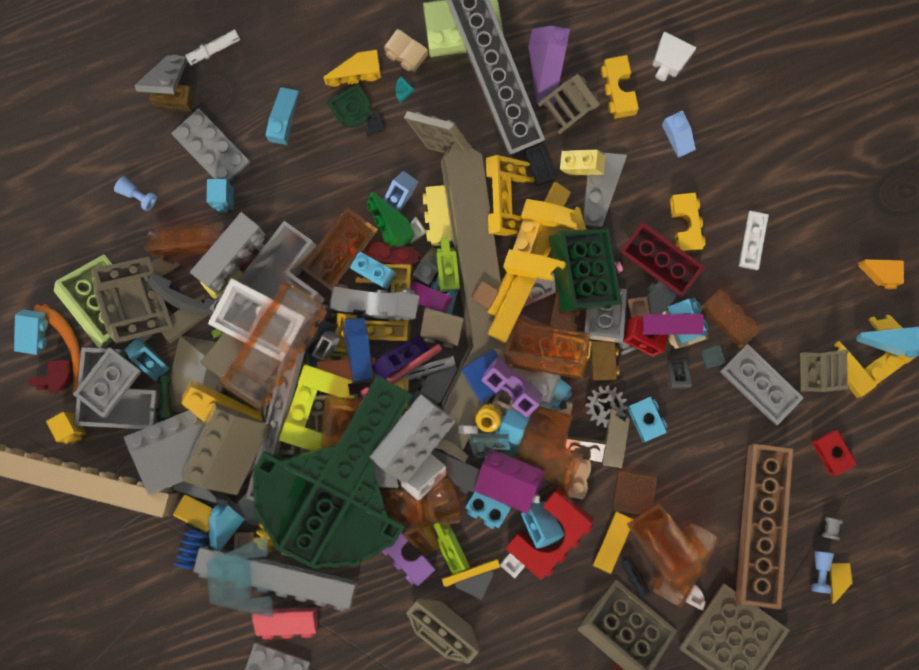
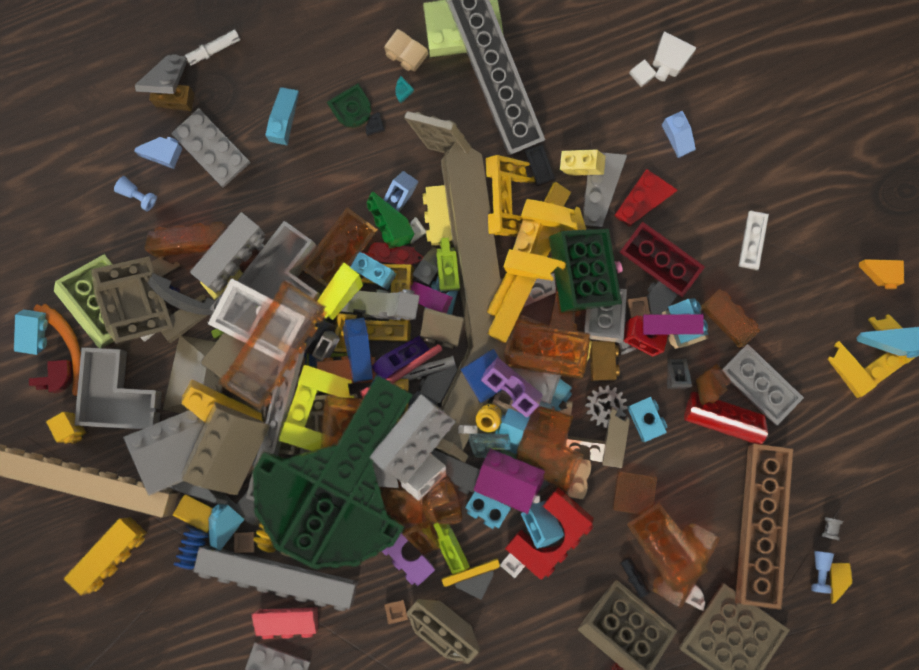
light grey plate [73,347,142,418] -> none
medium azure slope [124,337,170,382] -> none
dark green piece [157,376,174,420] -> none
medium azure brick [207,179,234,213] -> none
clear light blue wing [207,535,273,617] -> none
yellow slope [324,50,381,87] -> none
medium nougat tile [471,281,498,308] -> none
medium lavender wedge [528,26,570,106] -> none
dark tan plate [537,74,600,134] -> none
yellow tile [592,512,634,574] -> none
yellow arch [601,55,639,119] -> none
yellow arch [670,193,705,254] -> none
clear light blue tile [700,345,726,369] -> none
dark tan plate [800,350,849,392] -> none
red brick [811,430,857,476] -> none
none -> yellow piece [64,517,147,595]
none -> light blue slope [135,137,182,169]
none -> neon yellow slope [316,263,363,320]
none -> medium nougat plate [384,599,408,624]
none -> red wing [614,169,678,227]
none -> white tile [630,60,656,87]
none -> red brick [684,392,768,445]
none -> clear orange slope [696,364,731,405]

